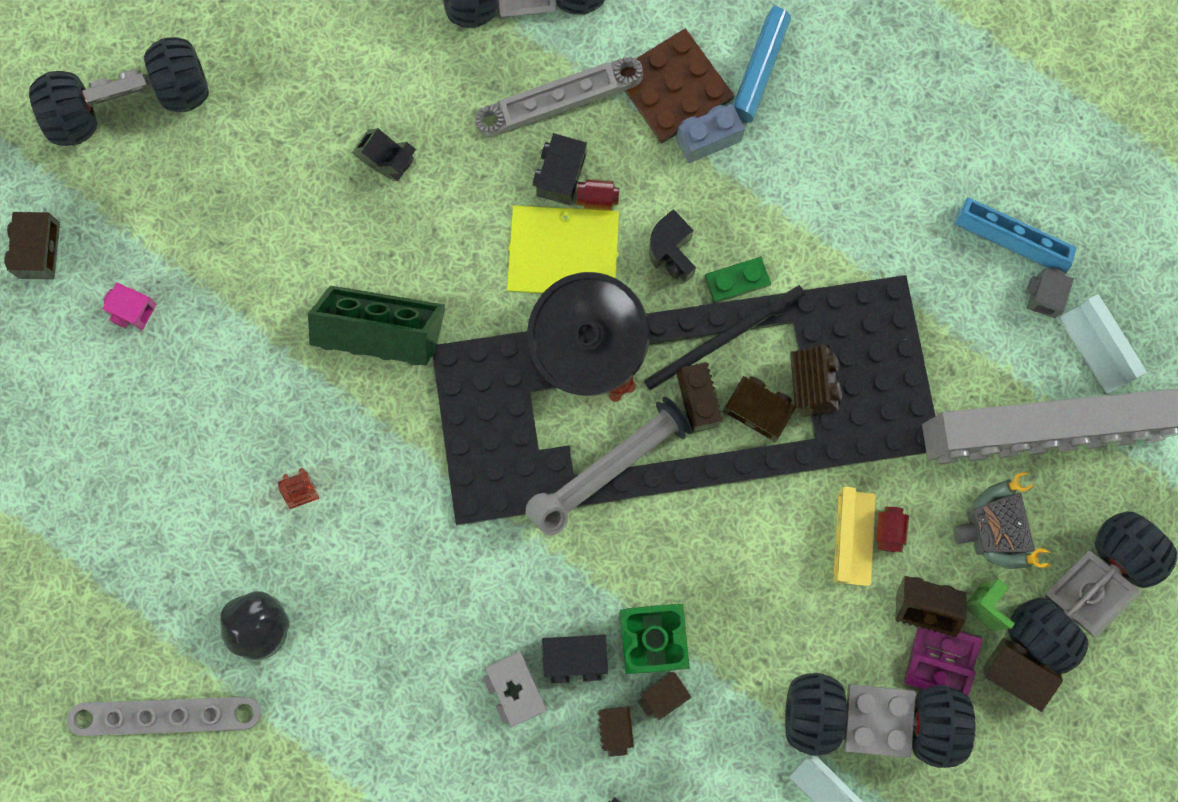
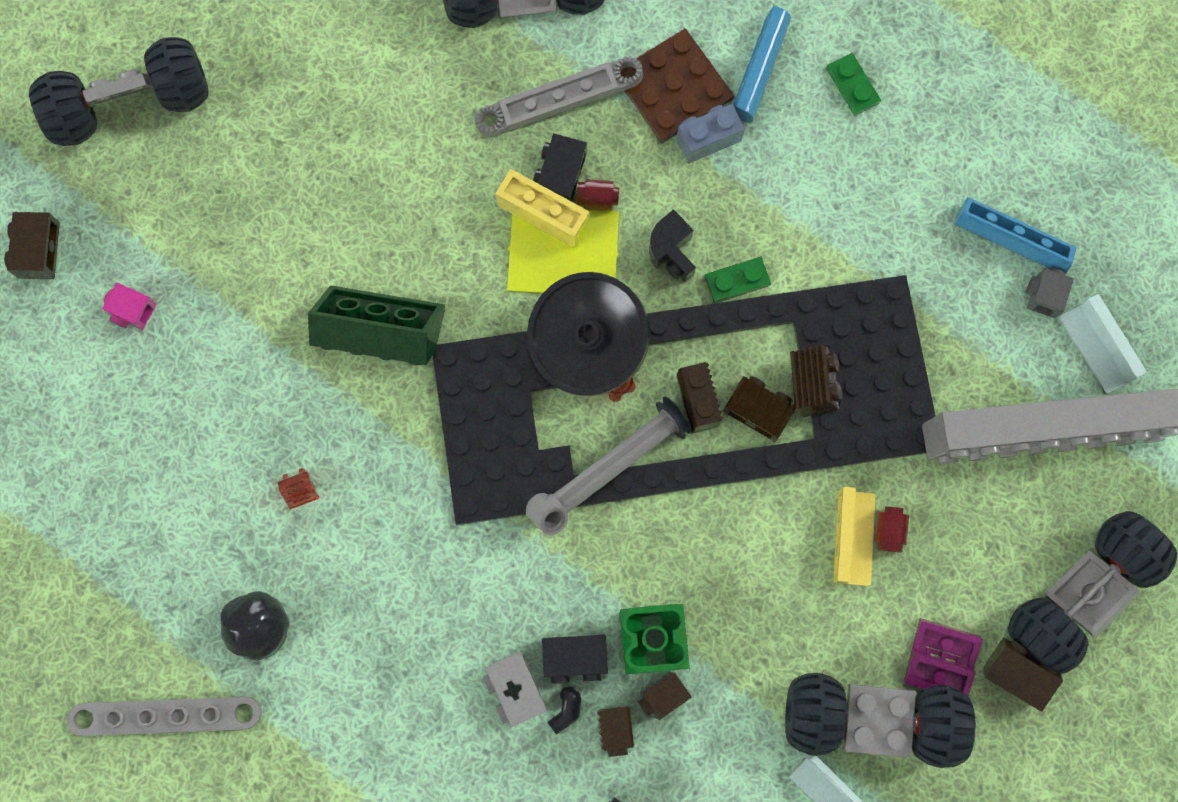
black brick [352,128,416,182] -> none
black bar [643,285,806,390] -> none
dark brown brick [895,575,967,637] -> none
torso [953,472,1052,569] -> none
bright green panel [966,579,1015,631] -> none
none -> light yellow panel [496,169,589,247]
none -> black arm [548,686,582,735]
none -> green plate [826,52,881,116]

